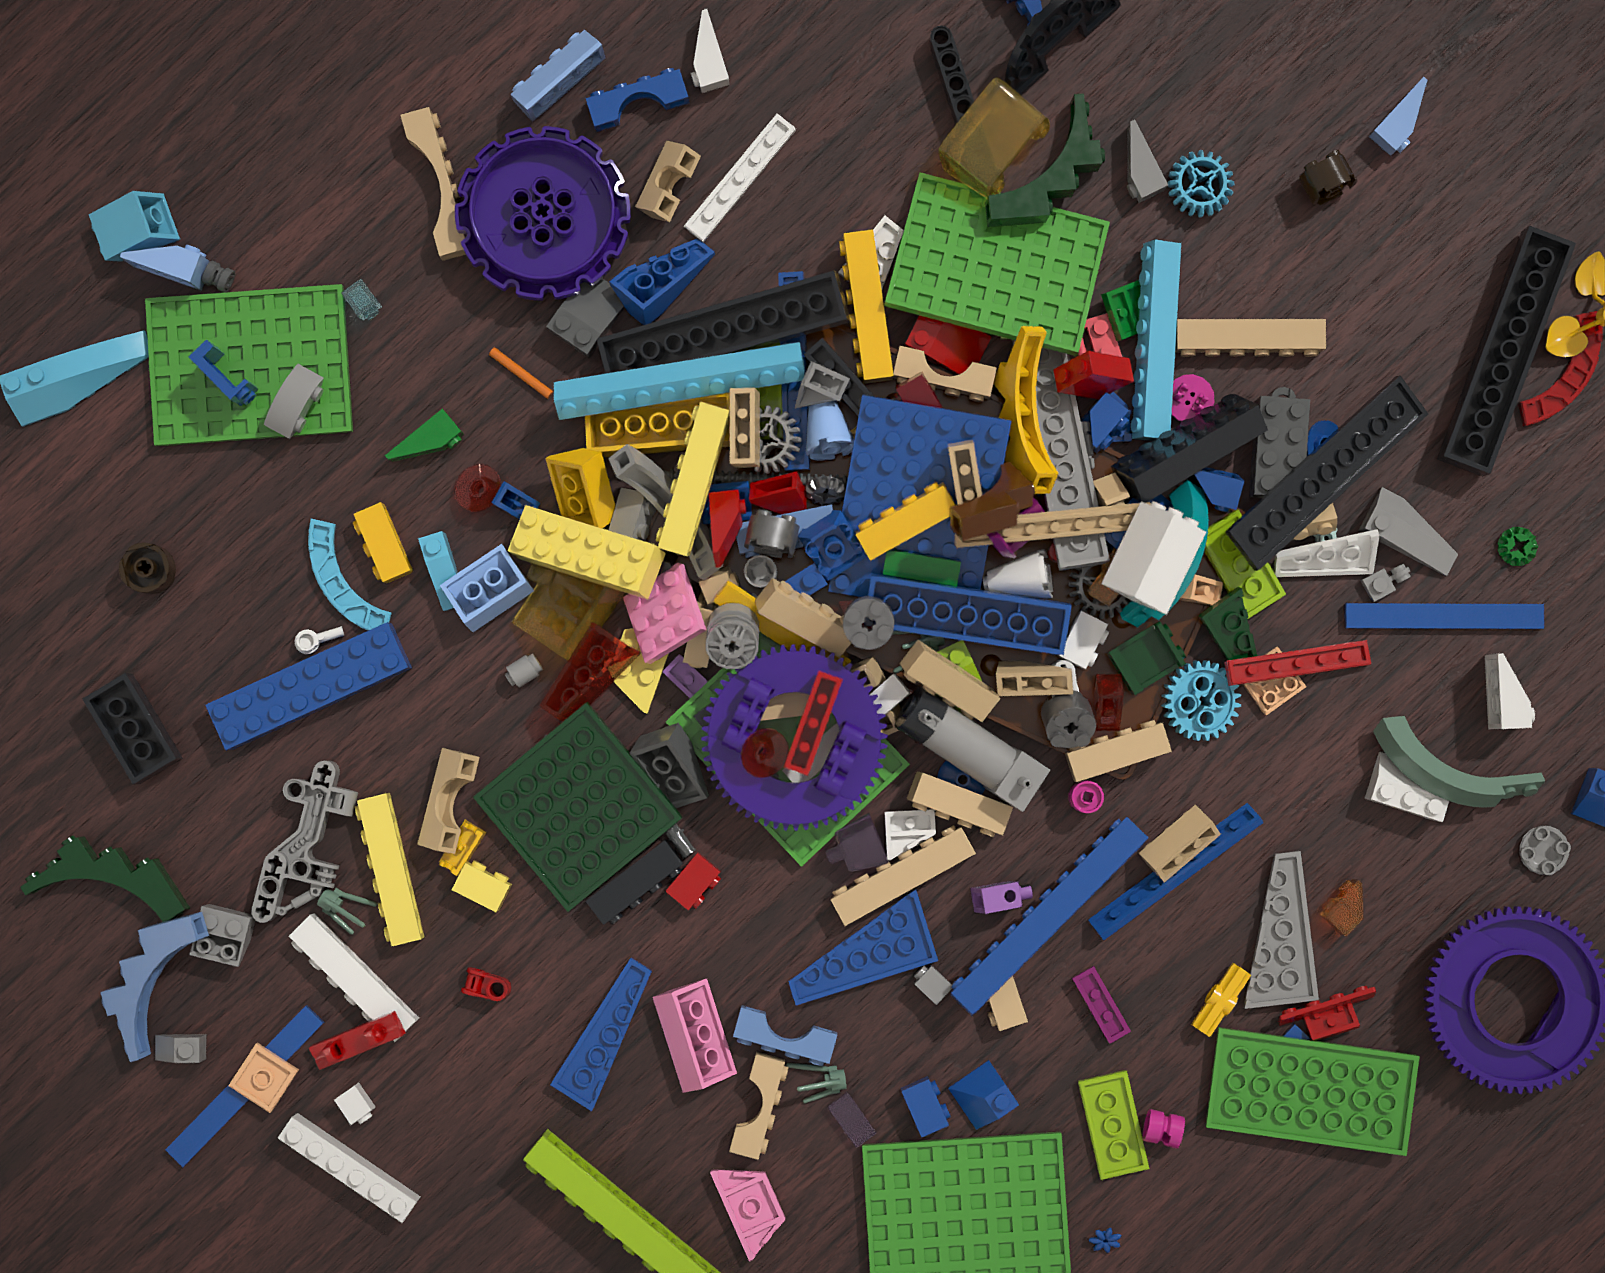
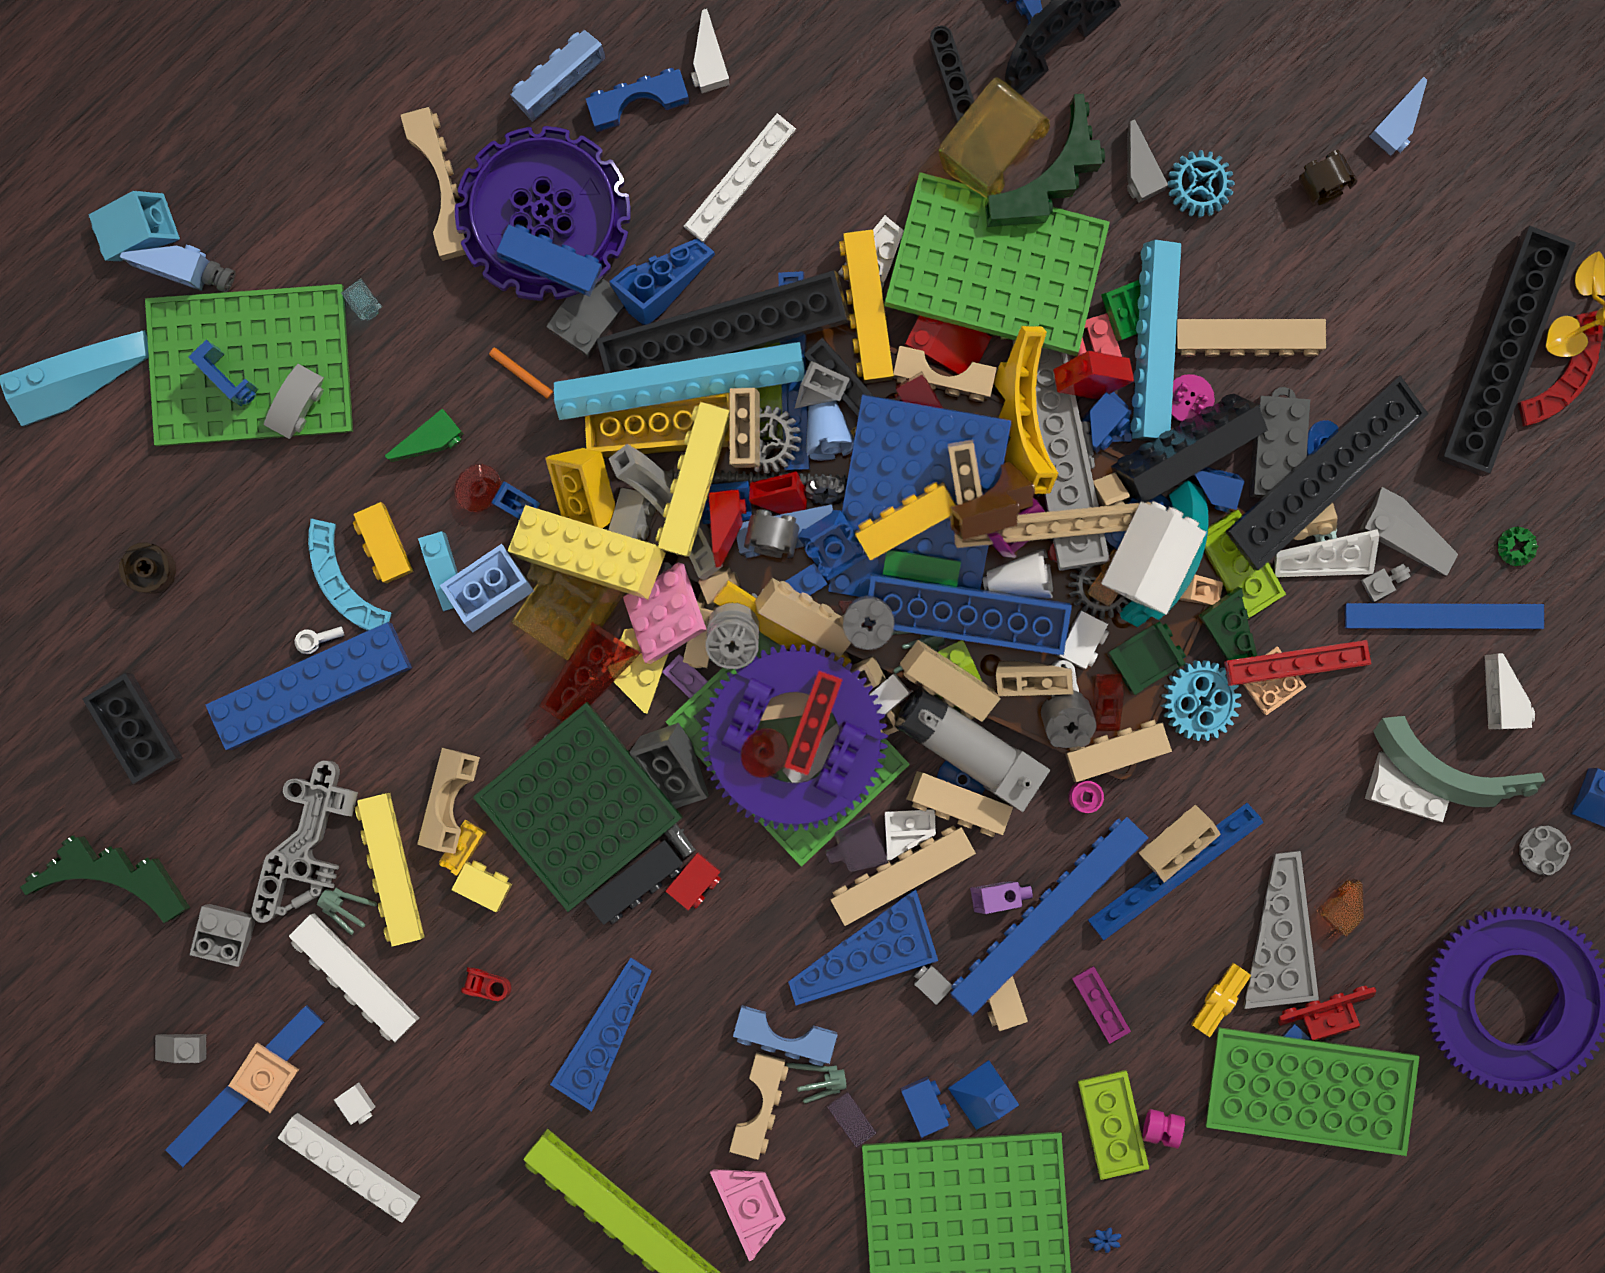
medium blue arch [101,912,209,1062] -> none
red hinge [309,1011,406,1070] -> none
light grey brick [505,653,543,688] -> none
tan arch [635,141,701,222] -> none
bright pink slope [653,979,737,1093] -> none
light grey wheel [744,555,777,588] -> none
none -> blue brick [496,224,602,297]

